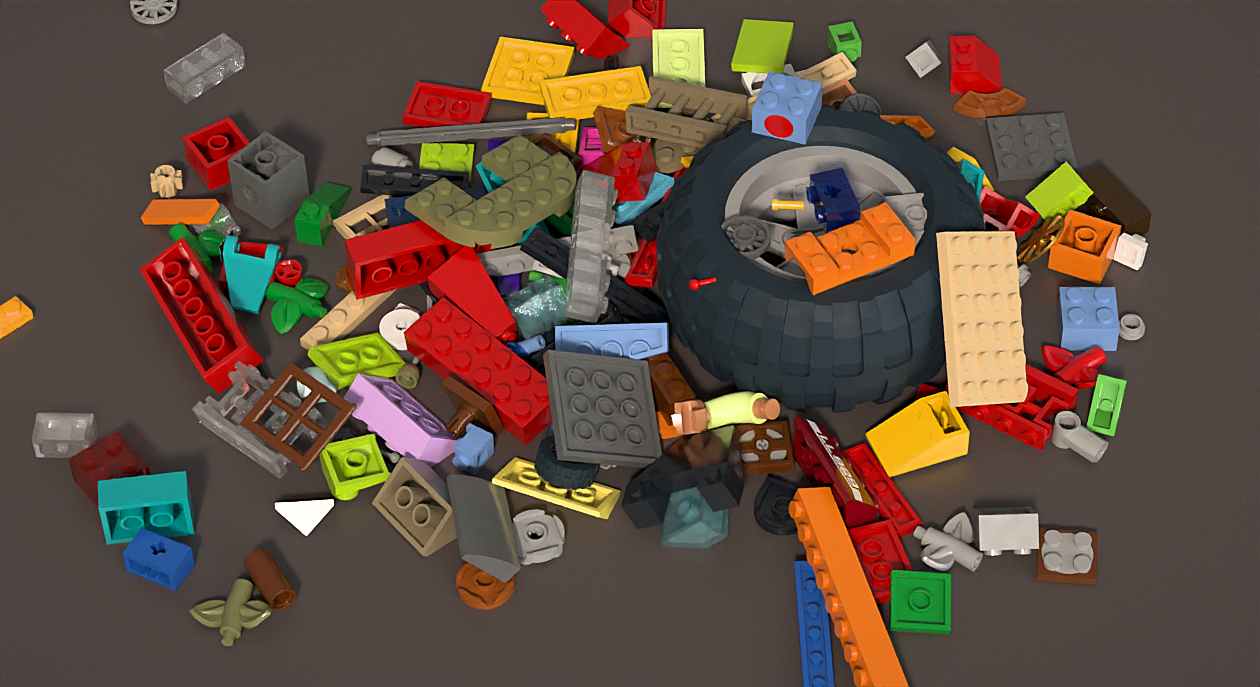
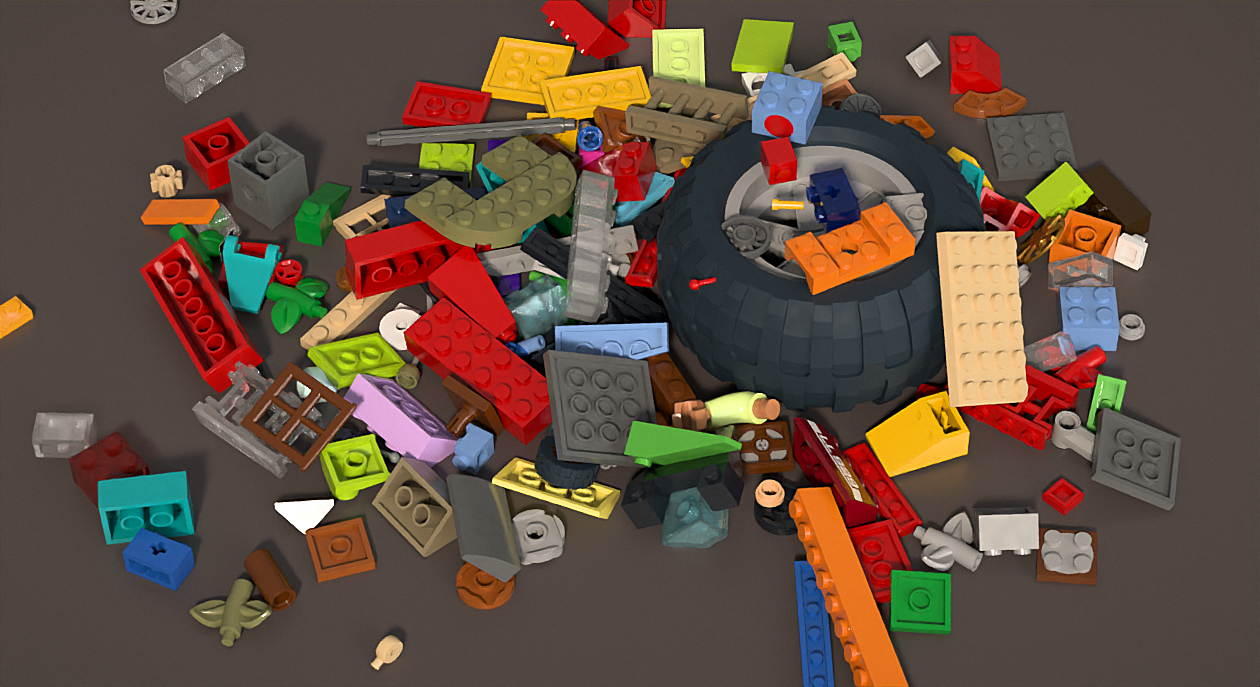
light grey brick [372,147,413,168] -> none
none -> dark orange tile [304,517,376,583]
none -> tan piece [371,635,403,670]
none -> blue cone [577,121,603,151]
none -> bright green wedge [624,421,742,468]
none -> light nougat plate [755,480,785,507]
none -> red brick [760,137,797,185]
none -> clear slope [1024,331,1077,372]
none -> red tile [1042,478,1084,516]
none -> clear brick [1049,251,1113,293]
none -> dark grey plate [1091,407,1181,511]

